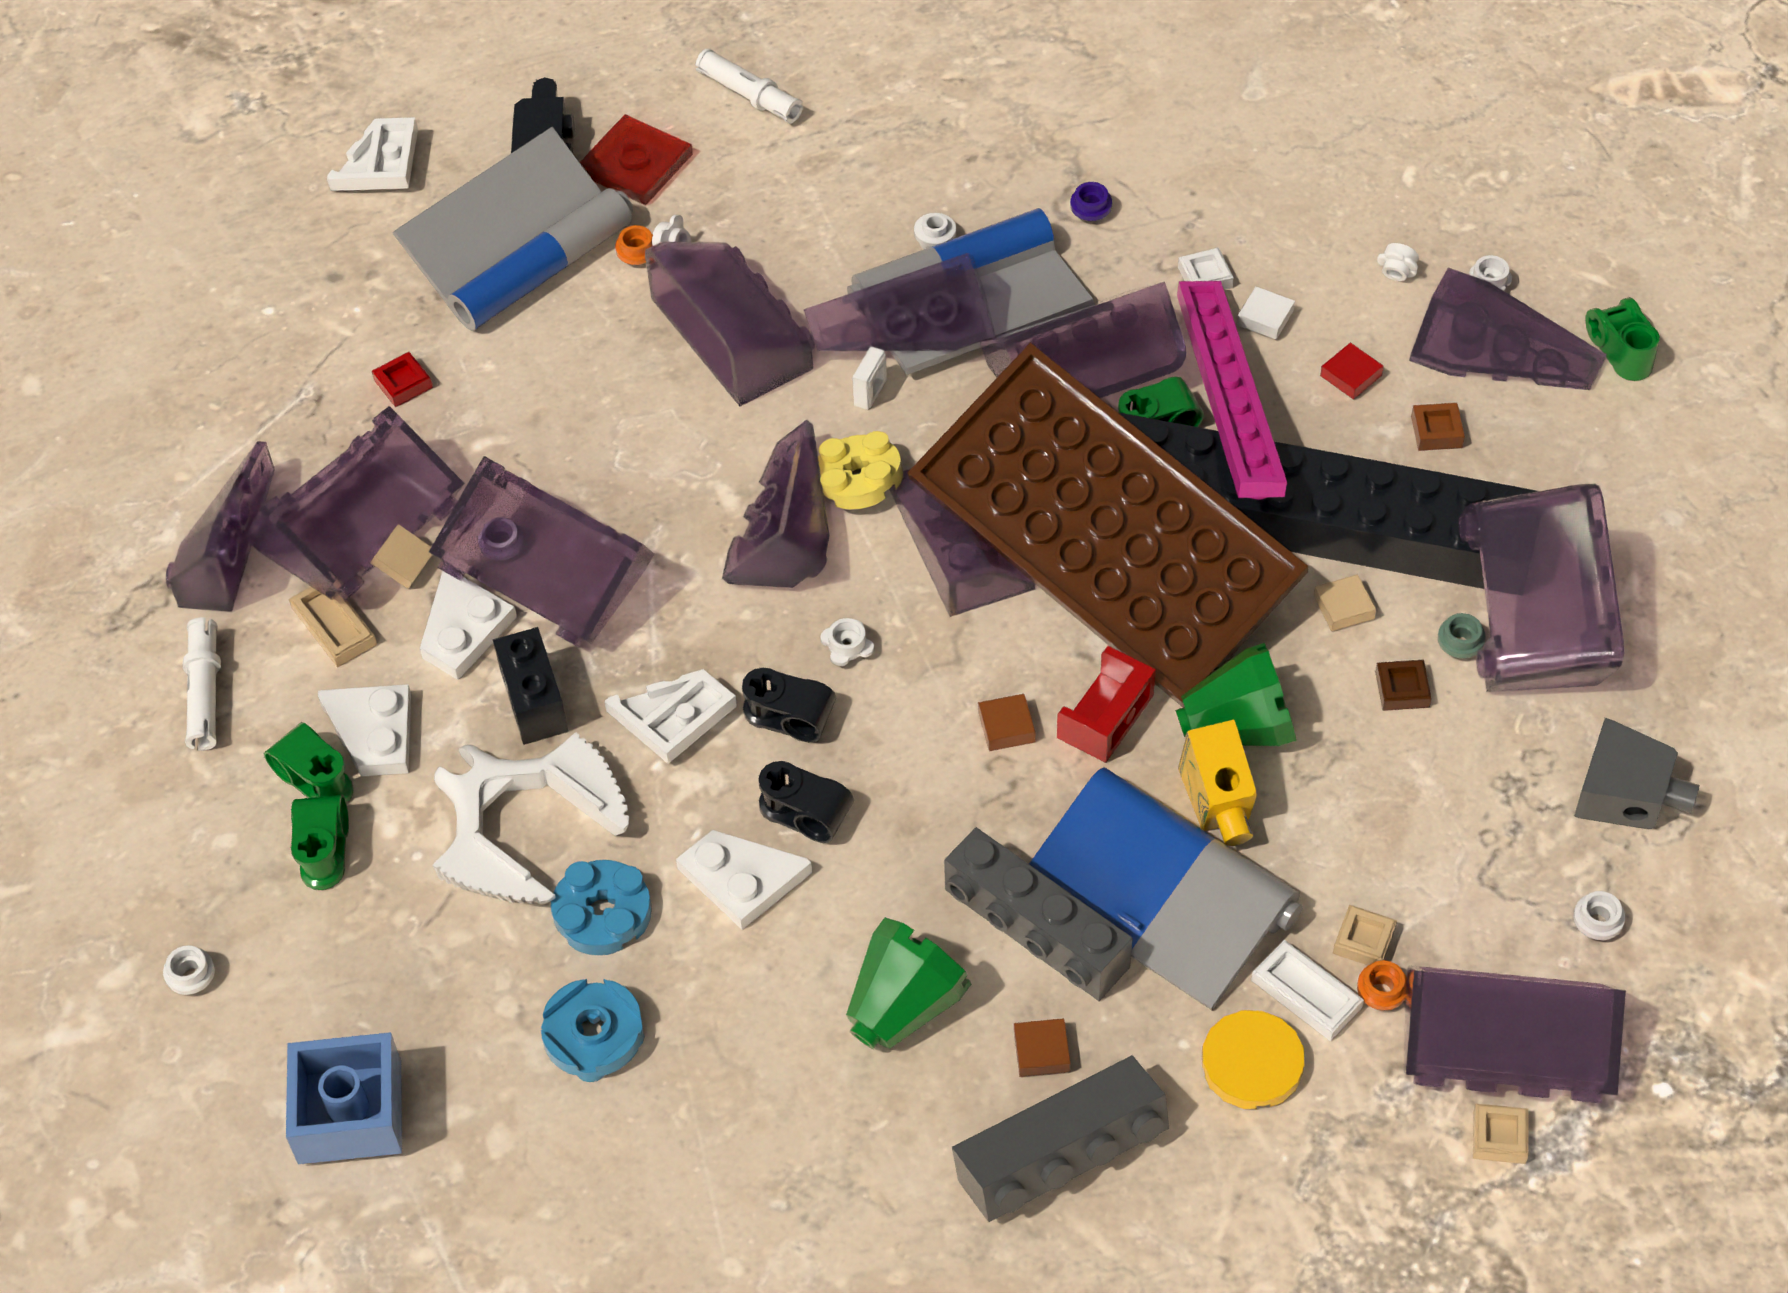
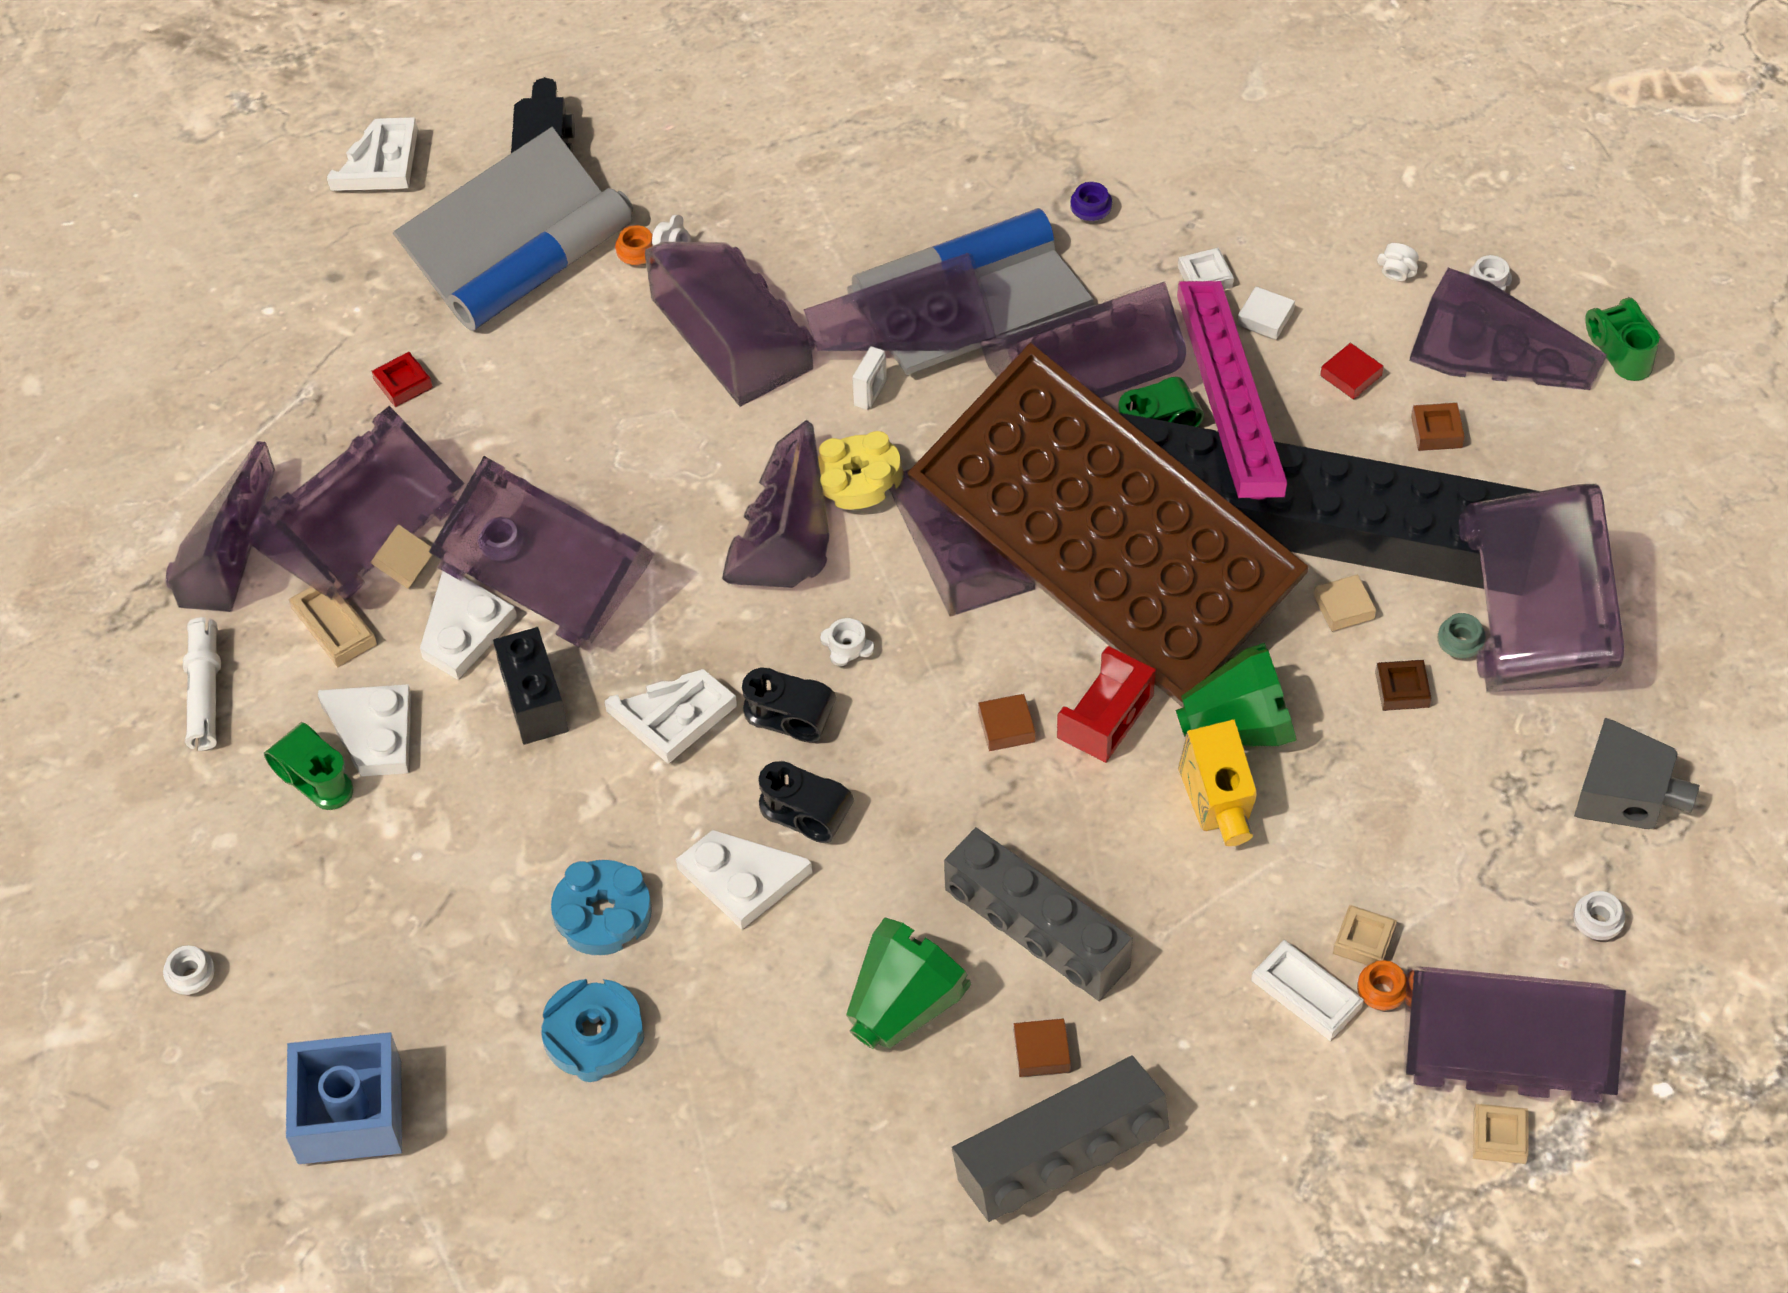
green piece [290,795,349,890] -> none
white piece [433,732,629,904] -> none
clear red tile [579,114,693,206] -> none
white pin [695,48,803,124] -> none
white plate [914,213,956,249] -> none
door [1029,767,1302,1011] -> none
yellow tile [1202,1010,1305,1109] -> none

